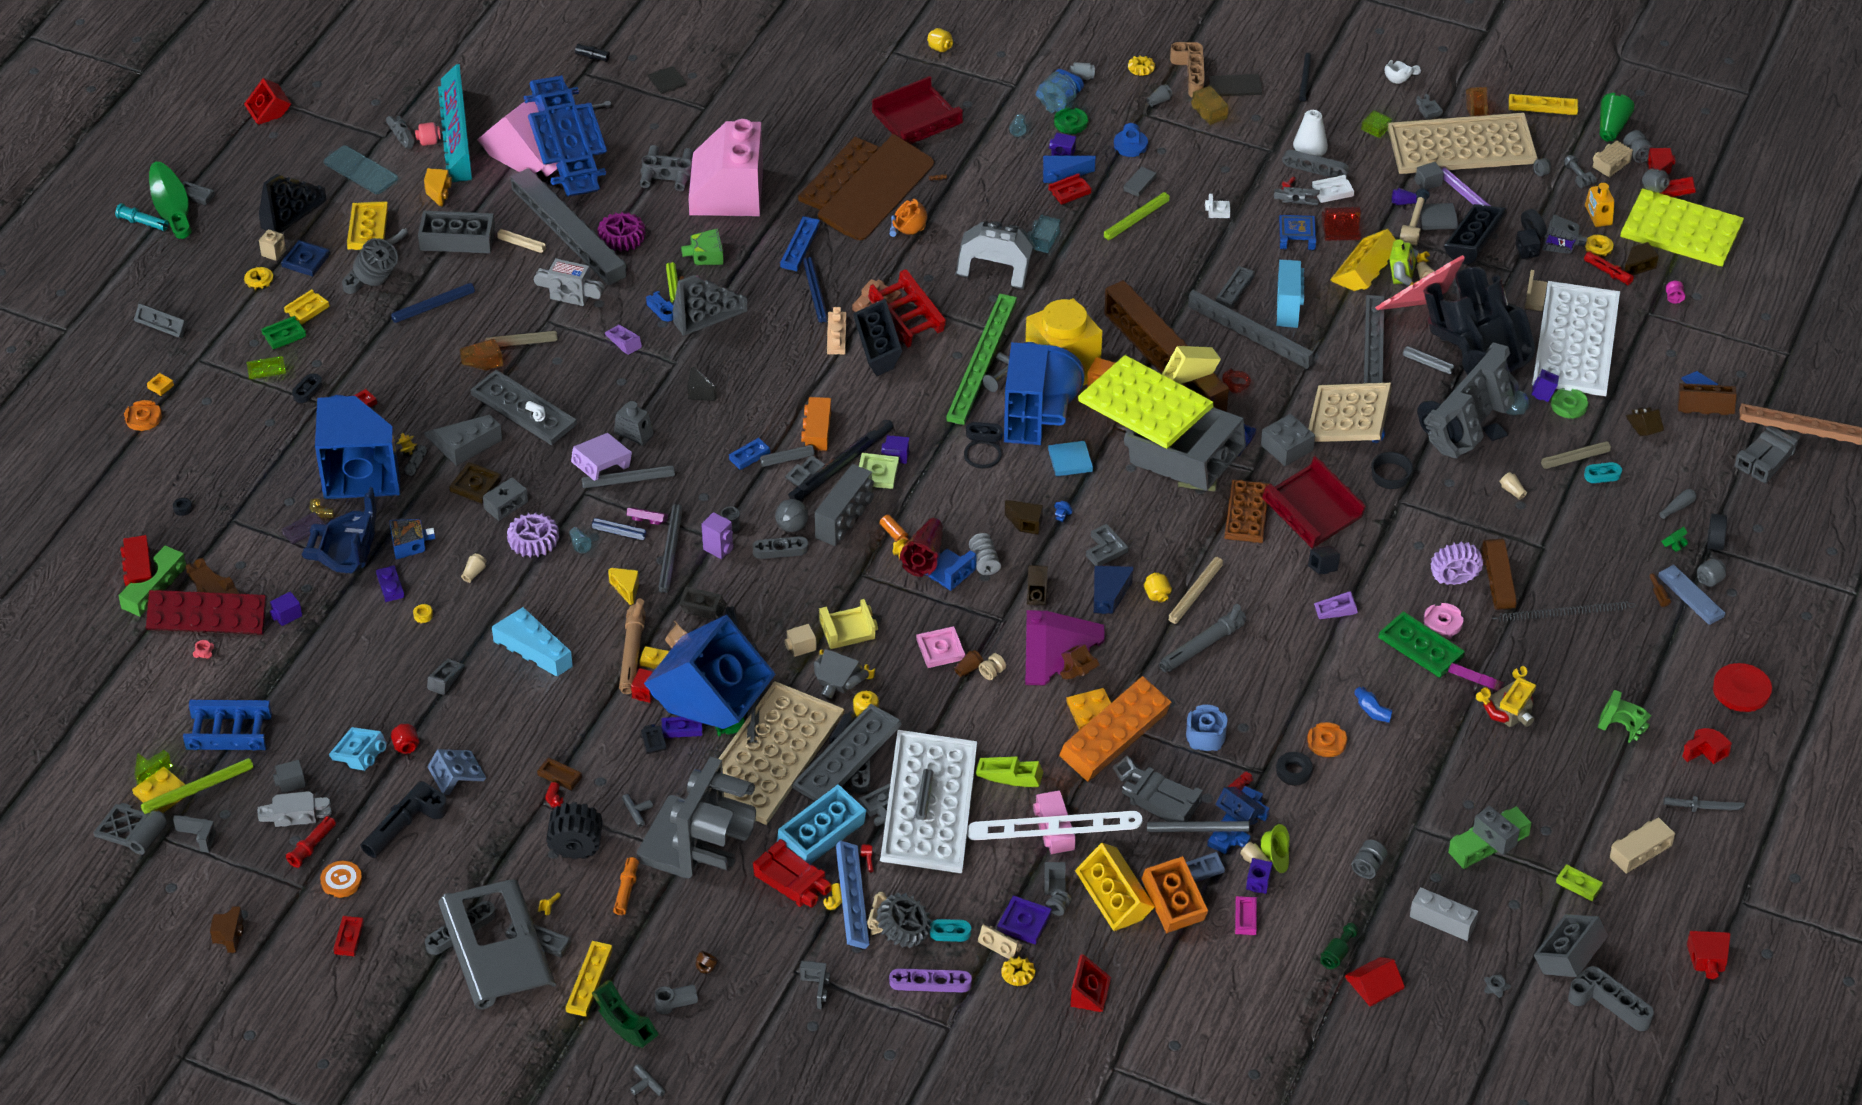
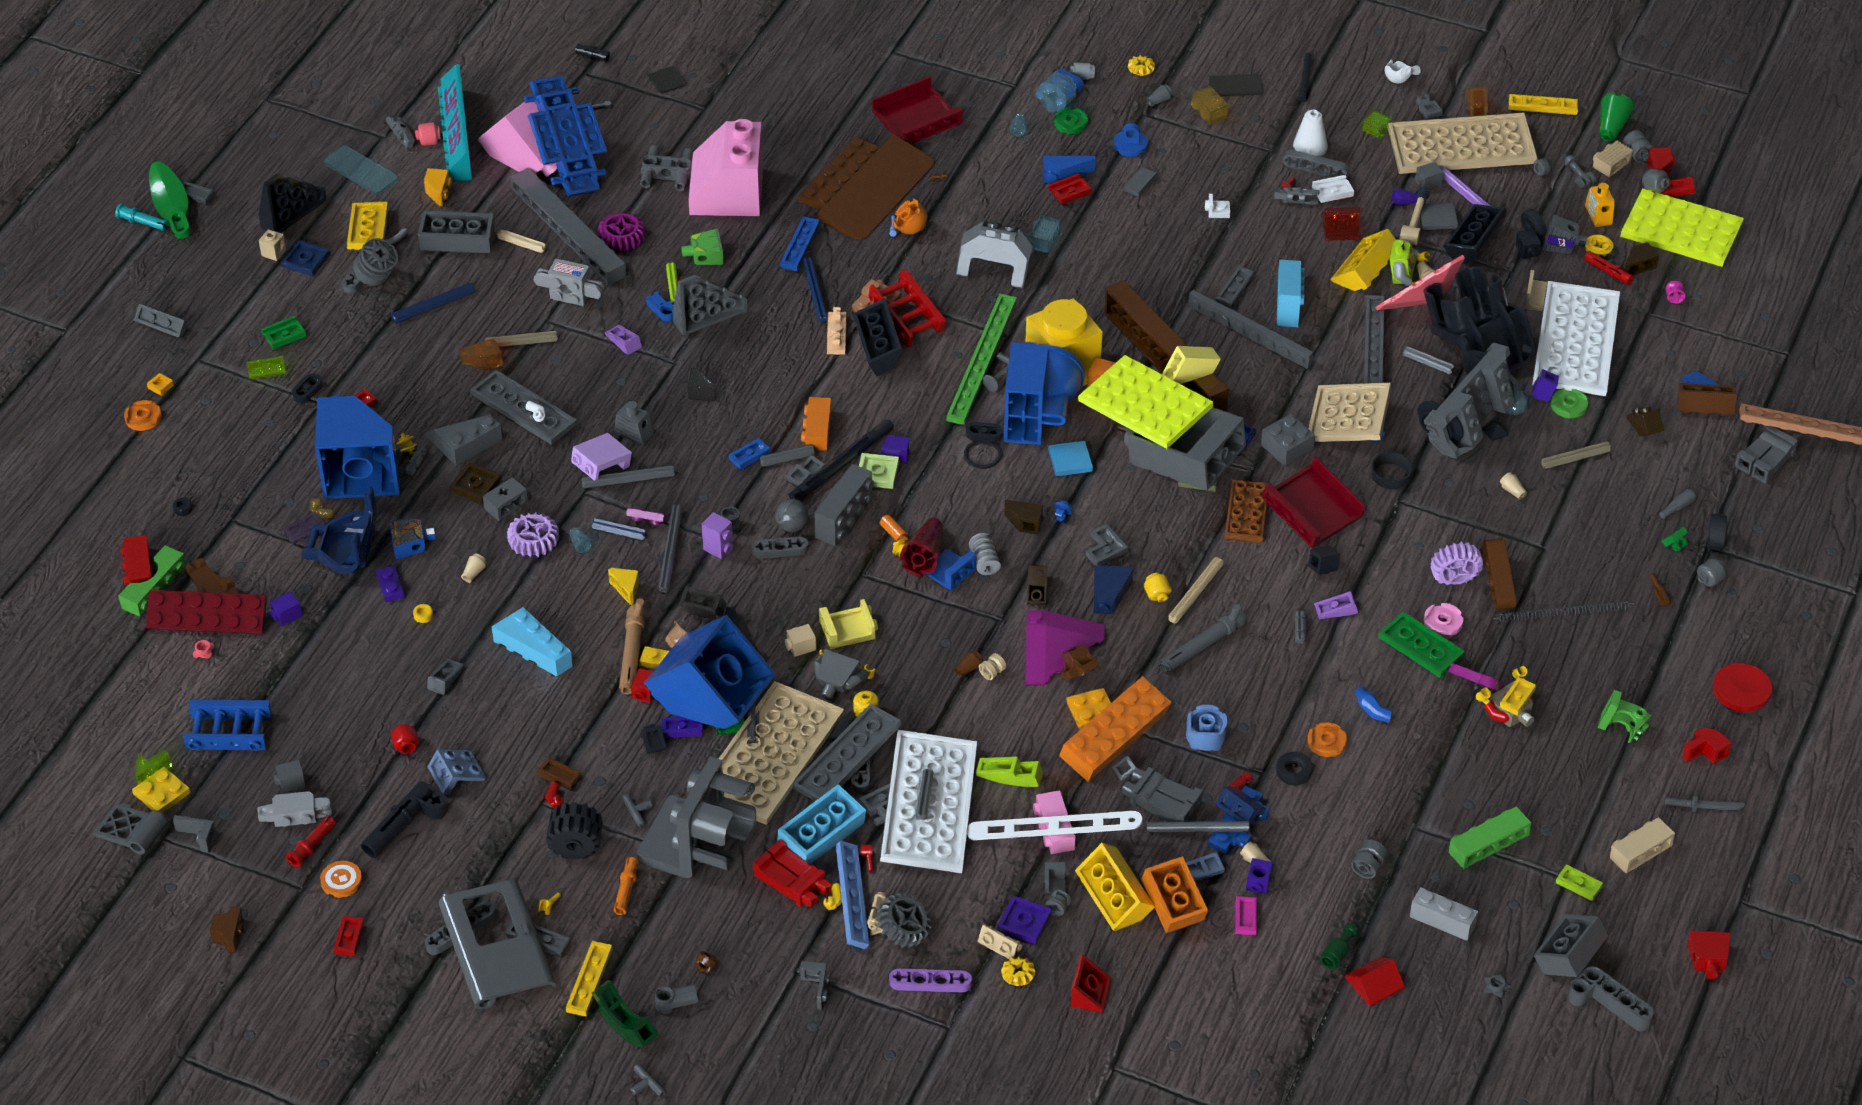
lime axle [141,758,253,814] -> none
red slope [244,78,291,125] -> none
yellow gear [244,267,273,290] -> none
yellow plate [284,289,329,325] -> none
medium azure plate [329,727,387,771] -> none
bright pink plate [916,626,965,668] -> none
yellow head [927,28,953,52] -> none
teal plate [929,919,971,942] -> none
dark purple brick [1049,133,1076,156] -> none
lime axle [1104,192,1170,240] -> none
medium nougat beam [1170,42,1204,98] -> none
clear red piece [1222,368,1251,393] -> none
lime piece [1261,824,1289,873] -> none
blue flag [1279,215,1316,250] -> none
dark grey brick [1473,806,1520,856] -> none
teal plate [1584,462,1622,483] -> none
sand blue plate [1658,565,1725,625] -> none
none -> dark grey axle [1295,610,1306,644]

